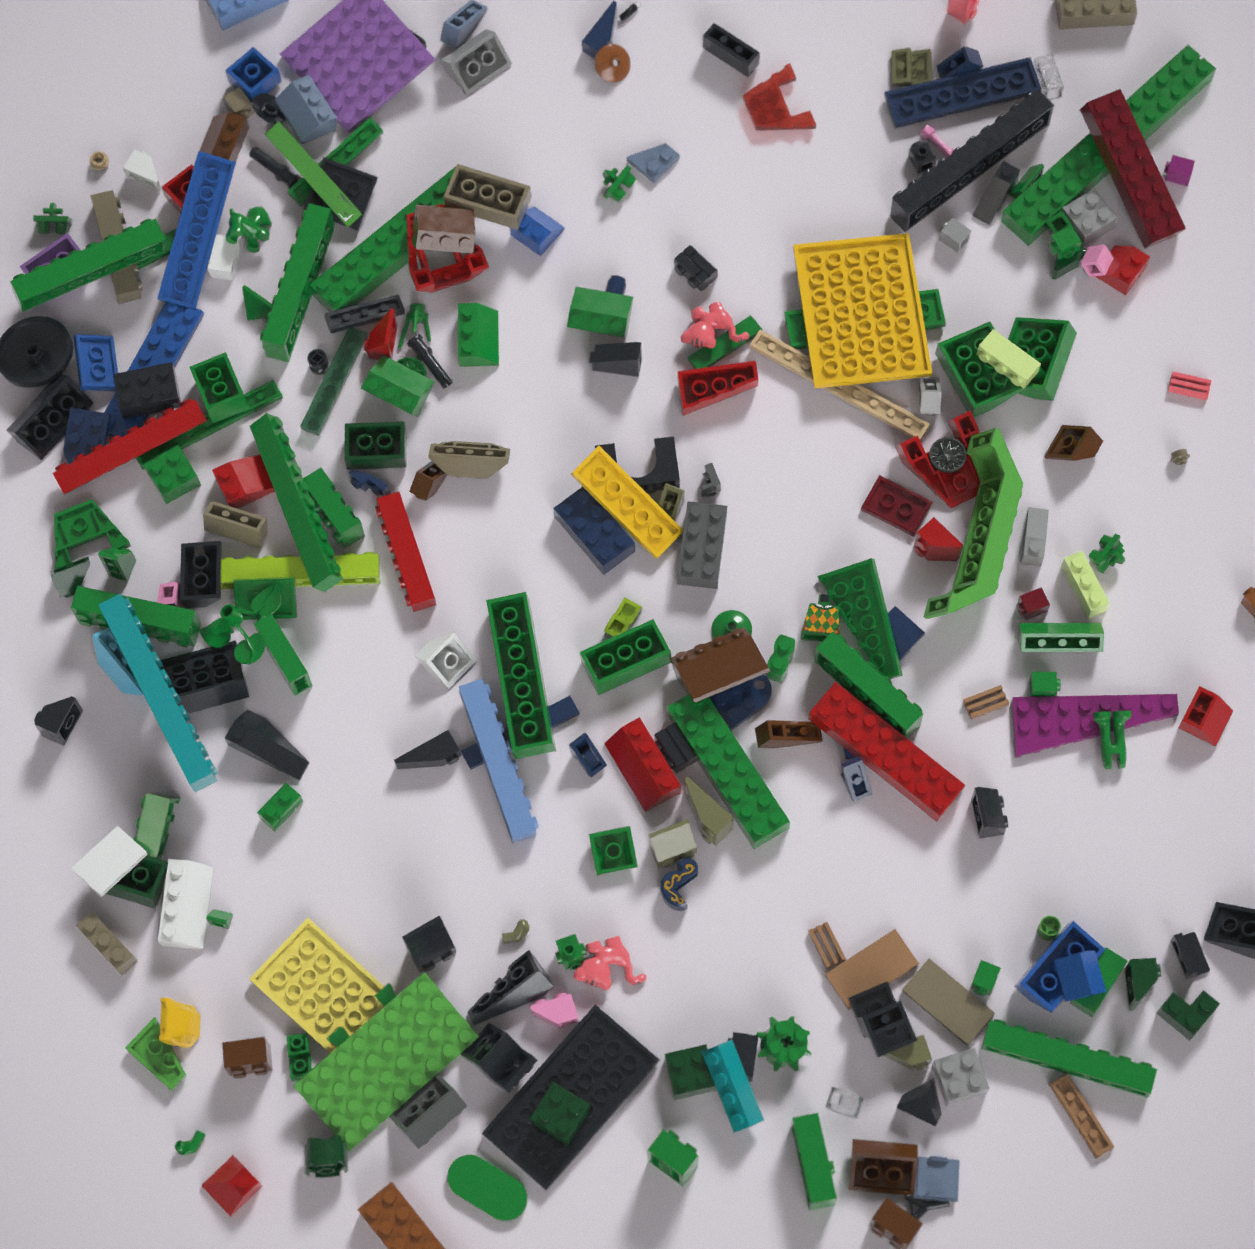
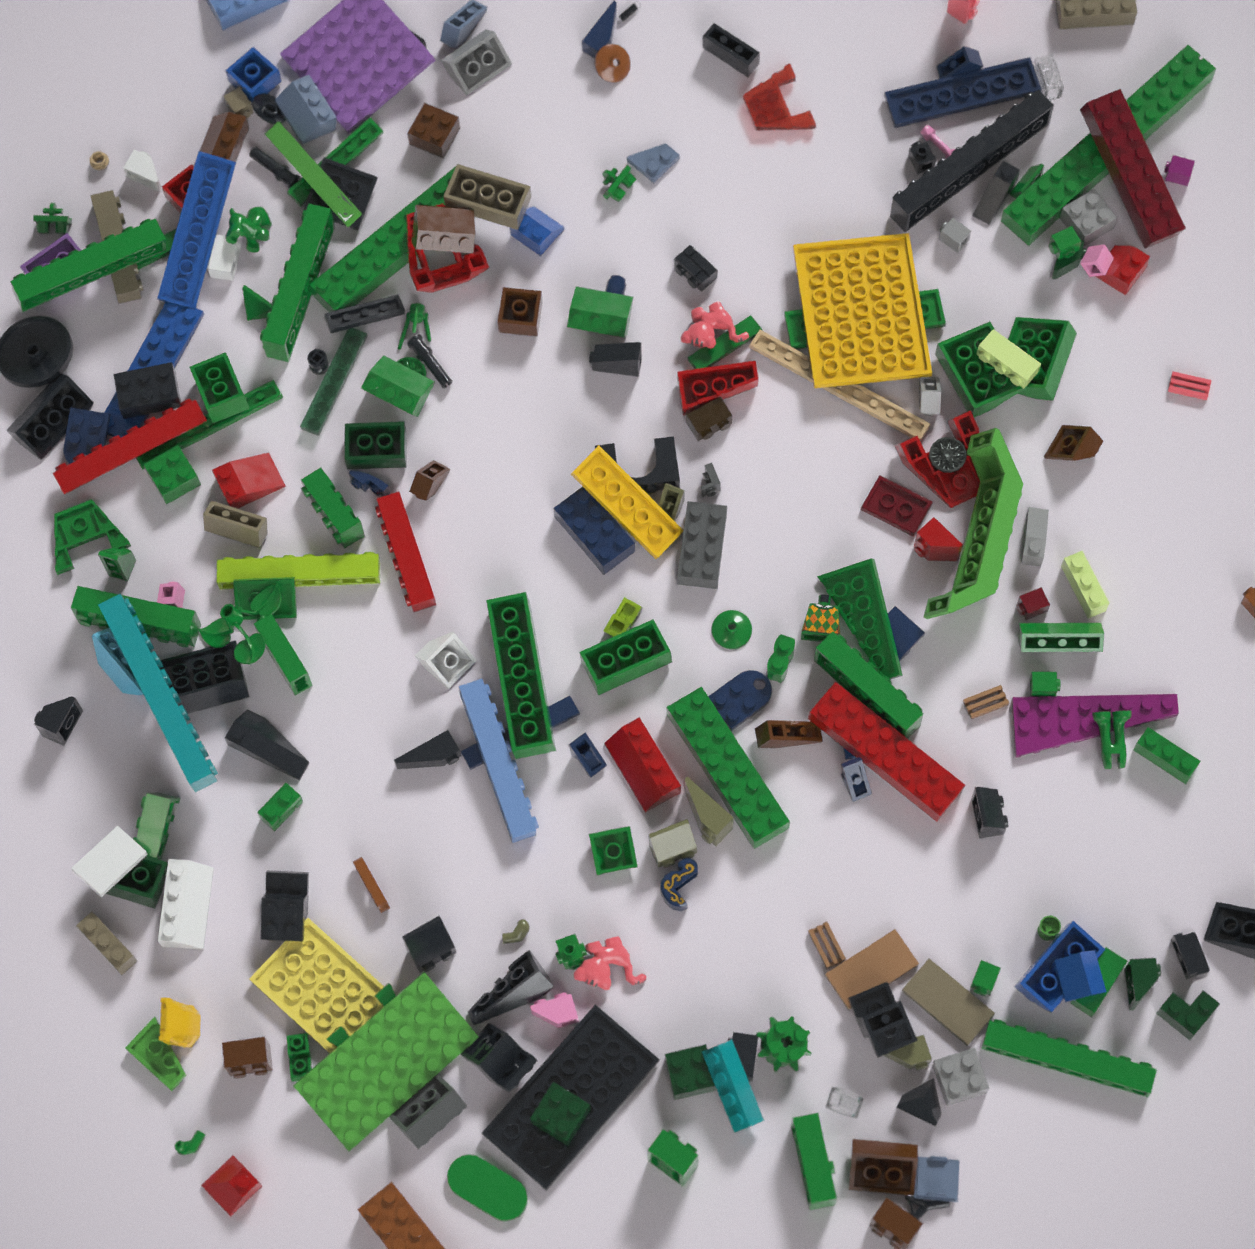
slope [50,556,90,598] -> none
blue tile [73,334,118,392] -> none
black slope [180,541,222,609] -> none
green slope [206,909,233,929] -> none
green brick [249,413,343,592] -> none
dark green brick [304,1136,348,1178] -> none
red slope [364,309,398,360] -> none
dark tan wedge [428,441,510,479] -> none
green slope [458,303,499,367] -> none
black brick [654,723,697,773] -> none
reddish brown slope [670,627,770,703] -> none
olive slope [892,48,933,87] -> none
green brick [1046,211,1073,235] -> none
medium nougat tile [1049,1073,1115,1159] -> none
green hips [1089,533,1125,573] -> none
dark tan plate [1171,449,1190,465] -> none
red slope [1178,686,1233,747] -> none
none -> black bracket [261,870,309,942]
none -> dark orange beam [353,857,390,913]
none -> reddish brown brick [407,103,460,158]
none -> reddish brown brick [498,287,543,337]
none -> dark brown brick [686,397,733,441]
none -> green brick [1133,727,1201,785]

